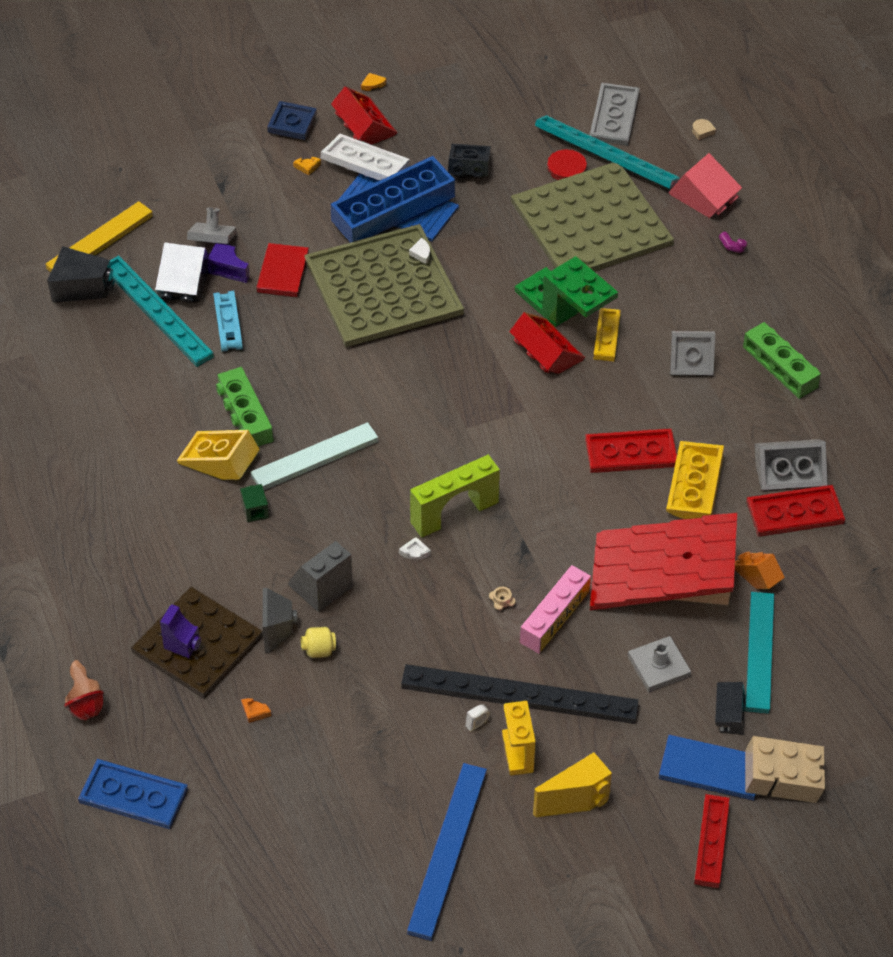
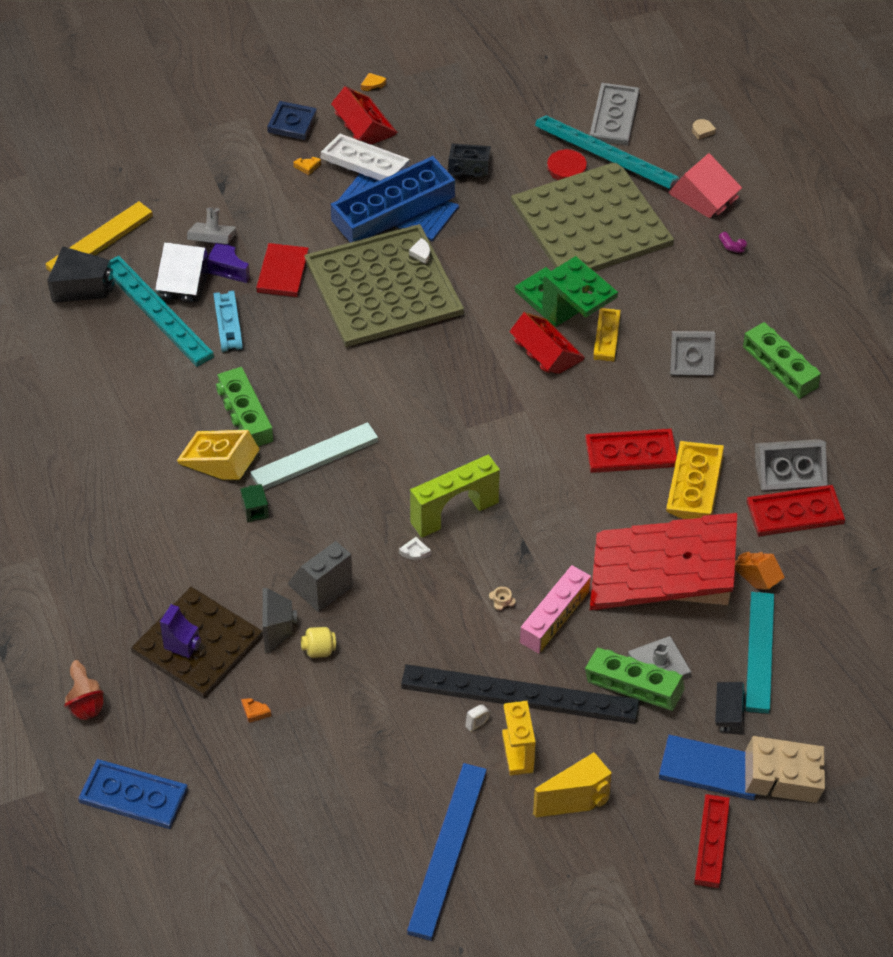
none -> bright green brick [585,647,685,711]

